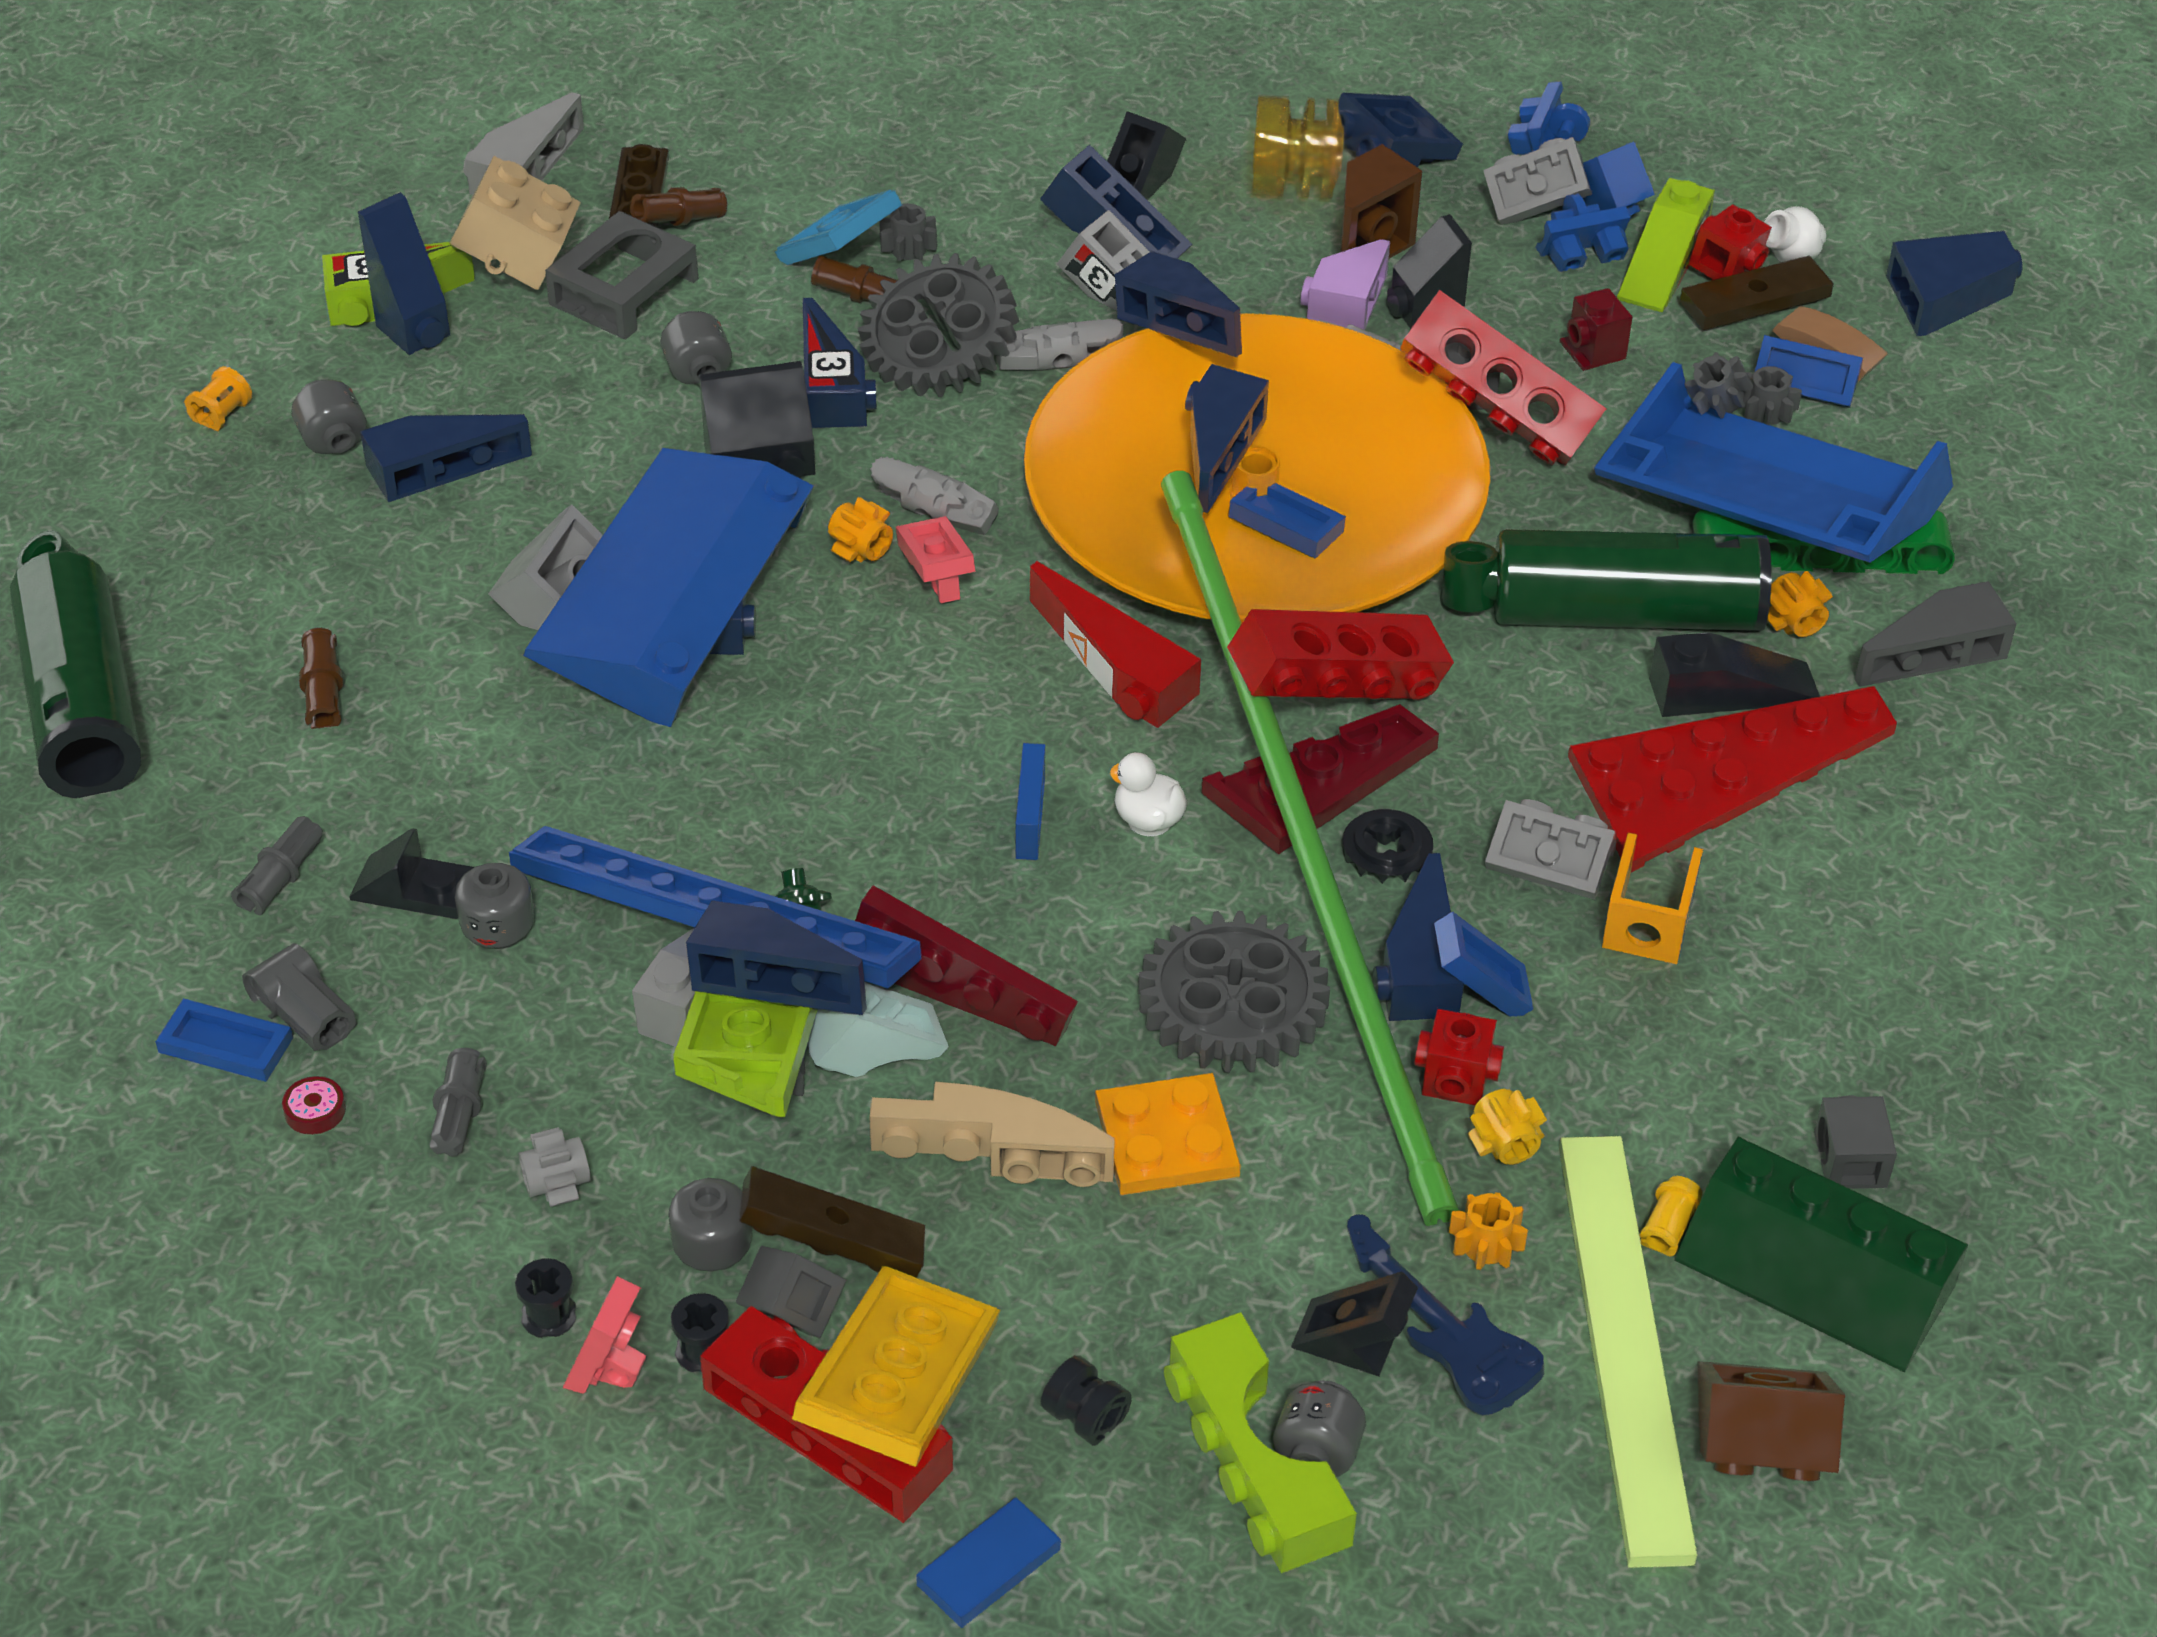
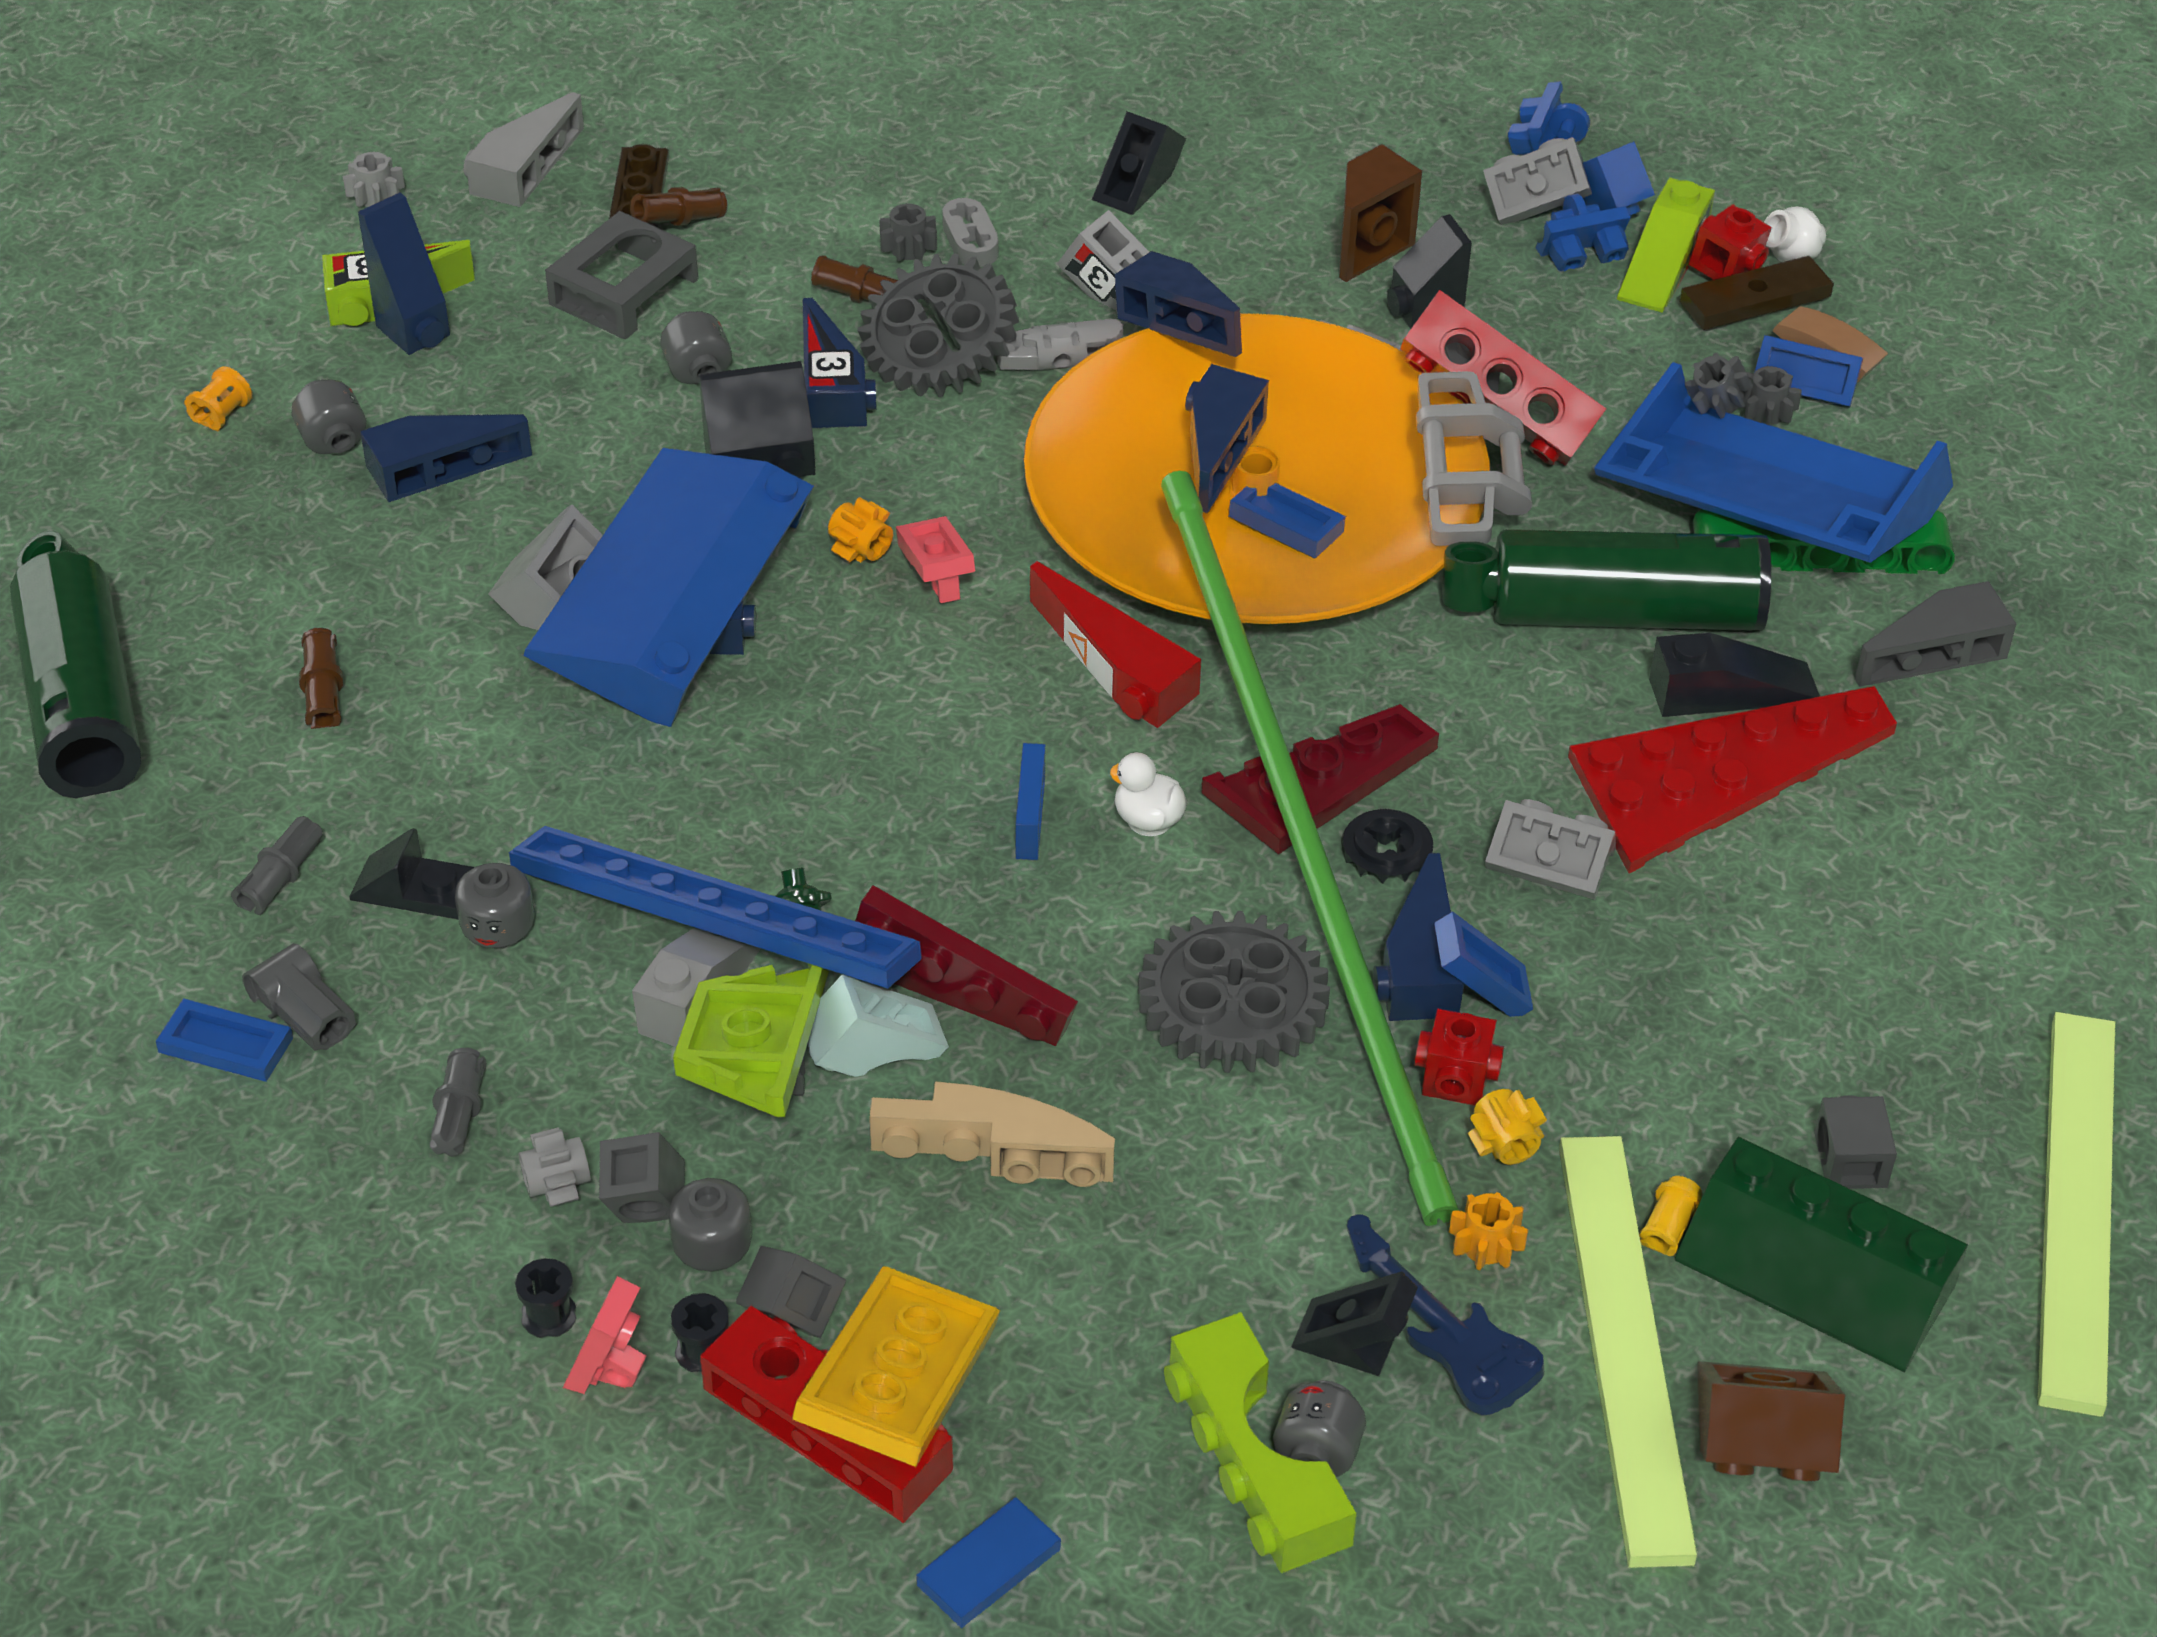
tile [282,1076,346,1135] -> none
tan brick [449,156,581,290] -> none
dark blue slope [686,901,867,1015] -> none
dark brown tile [739,1166,925,1278] -> none
dark azure tile [775,190,902,265] -> none
light grey hinge [870,456,999,535] -> none
dark blue slope [1040,144,1192,259] -> none
black wheel [1041,1355,1132,1446] -> none
light orange plate [1095,1073,1241,1195] -> none
red brick [1227,609,1454,699] -> none
clear yellow wheel [1252,94,1344,199] -> none
lavender slope [1301,239,1390,330] -> none
dark blue plate [1328,93,1463,168] -> none
dark red brick [1559,288,1633,371] -> none
light orange piece [1602,833,1703,964] -> none
light orange gear [1768,571,1833,637] -> none
dark blue slope [1886,231,2023,336] -> none
none -> light grey gear [343,152,405,207]
none -> dark grey brick [599,1132,685,1223]
none -> light grey beam [942,198,999,267]
none -> light grey bar [1416,372,1532,546]
none -> yellowish green tile [2038,1012,2115,1417]

